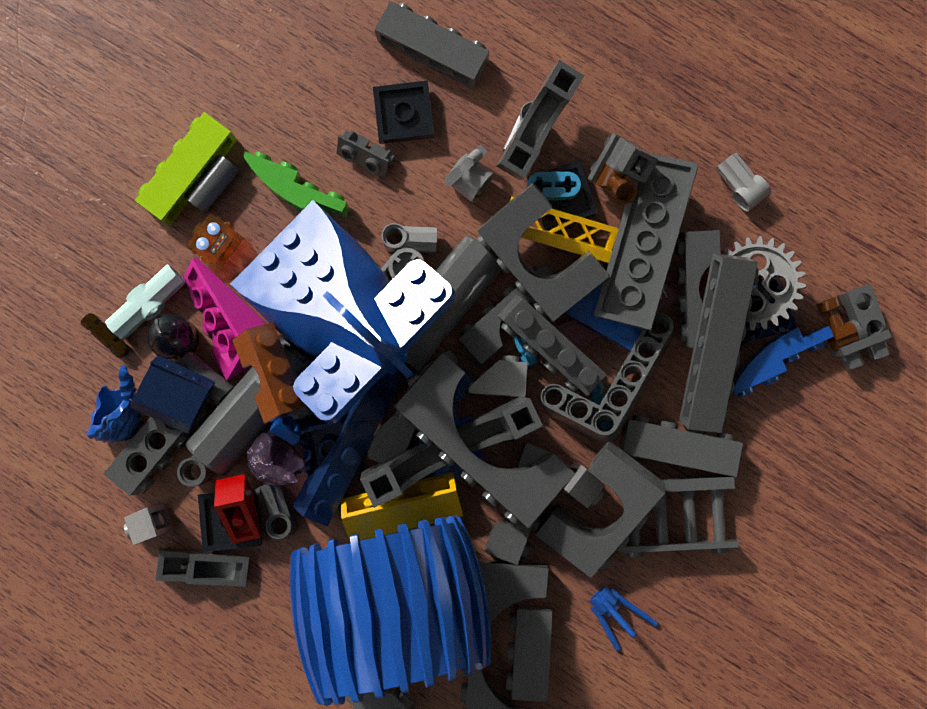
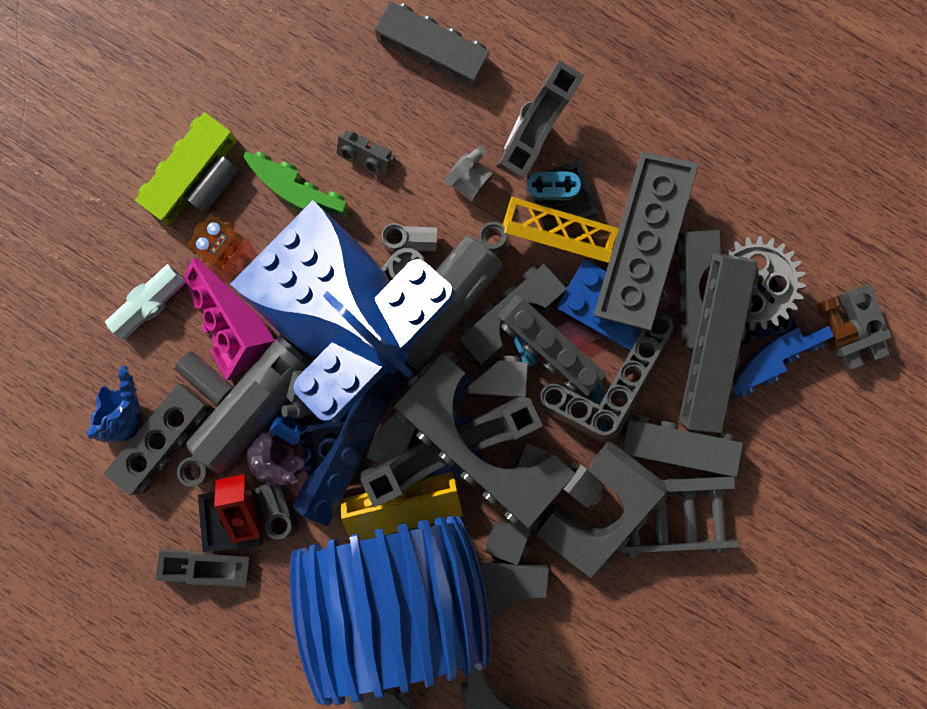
dark brown axle [80,313,130,358] -> none
light grey slope [124,503,175,545] -> none
dark blue slope [131,355,215,434] -> none
black helmet [148,314,199,360] -> none
dark orange arch [232,322,305,424] -> none
black plate [373,80,435,144] -> none
dark grey arch [477,183,609,321] -> none
dark grey brick [506,604,552,702] -> none
dark grey hips [588,133,659,204] -> none
blue plant [589,586,658,652] -> none
light grey piece [715,153,771,212] -> none

